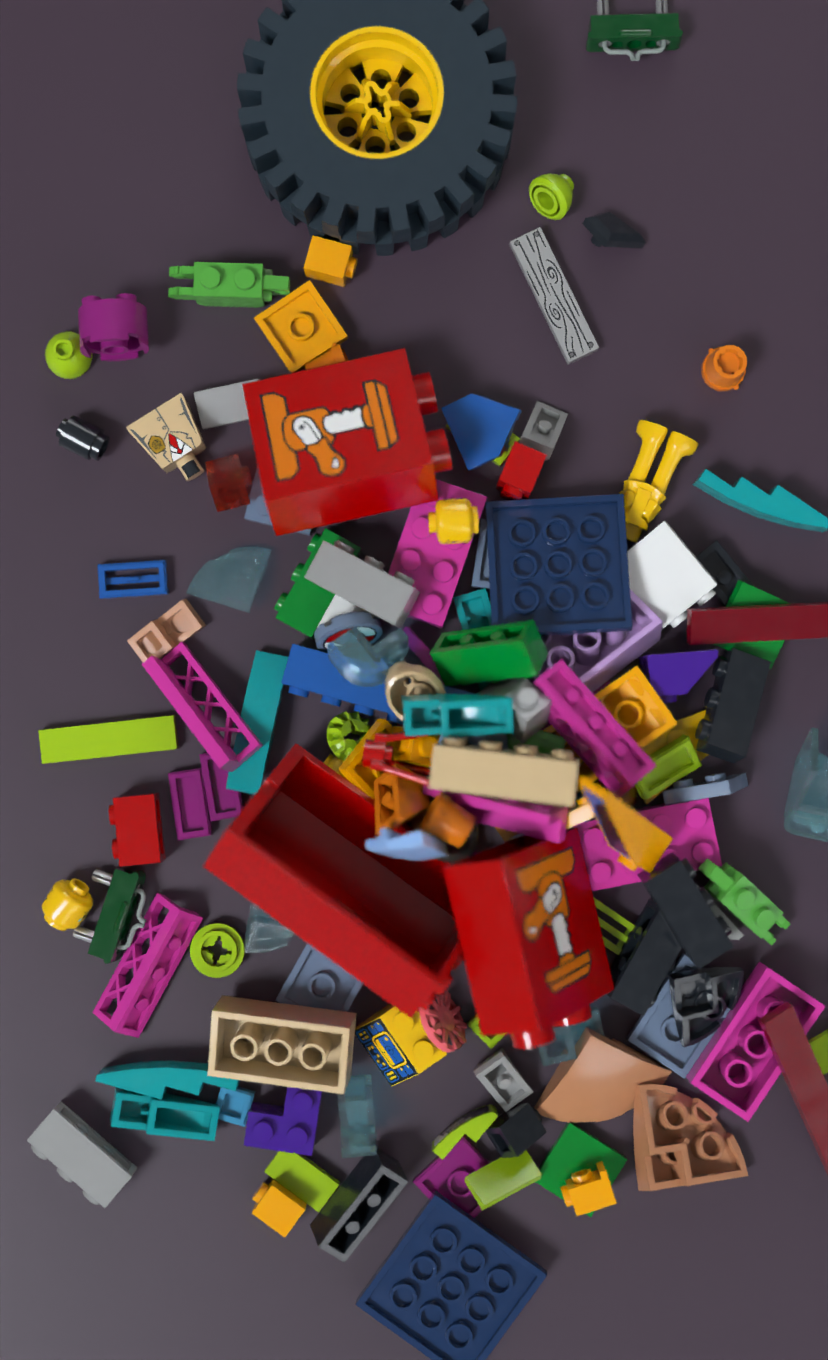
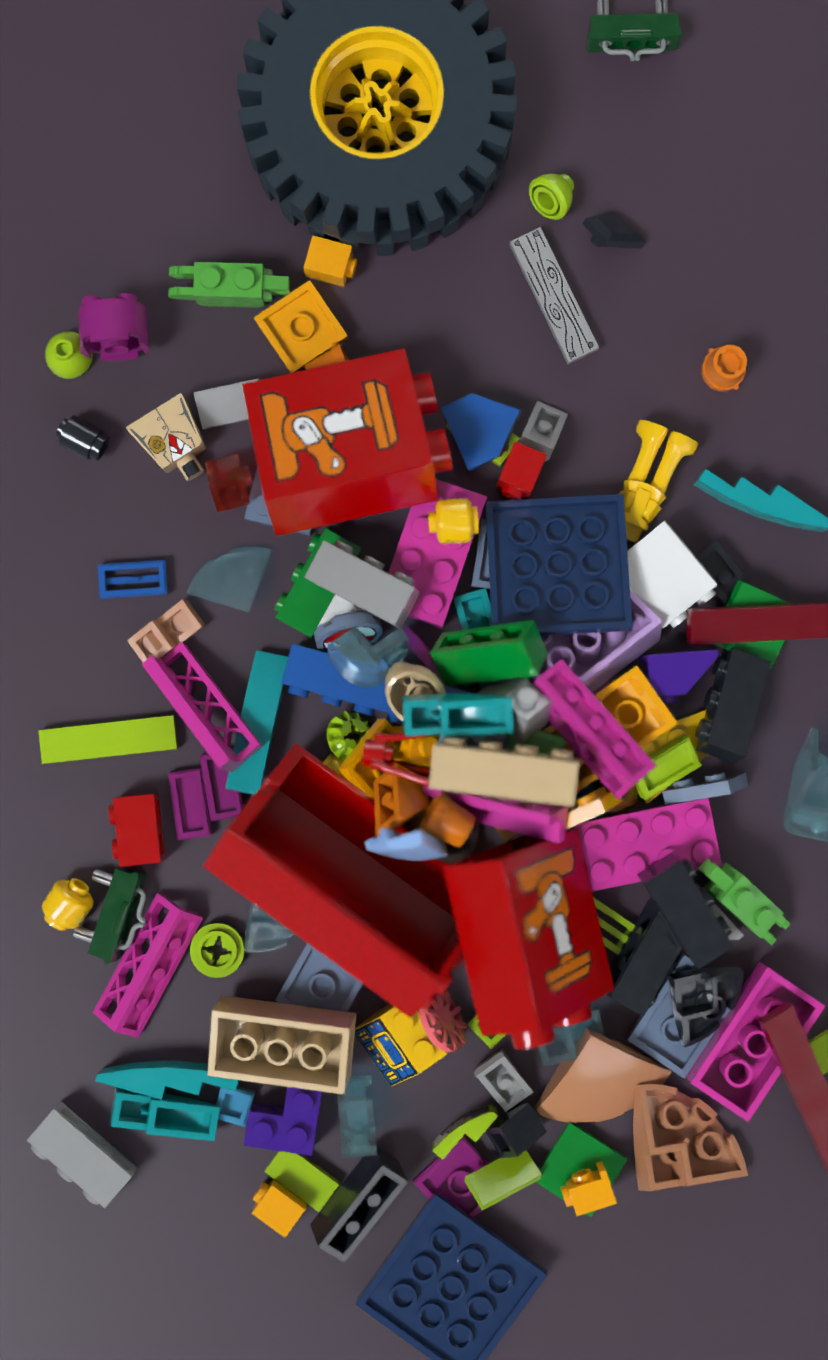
light orange slope [579,776,673,873] -> none

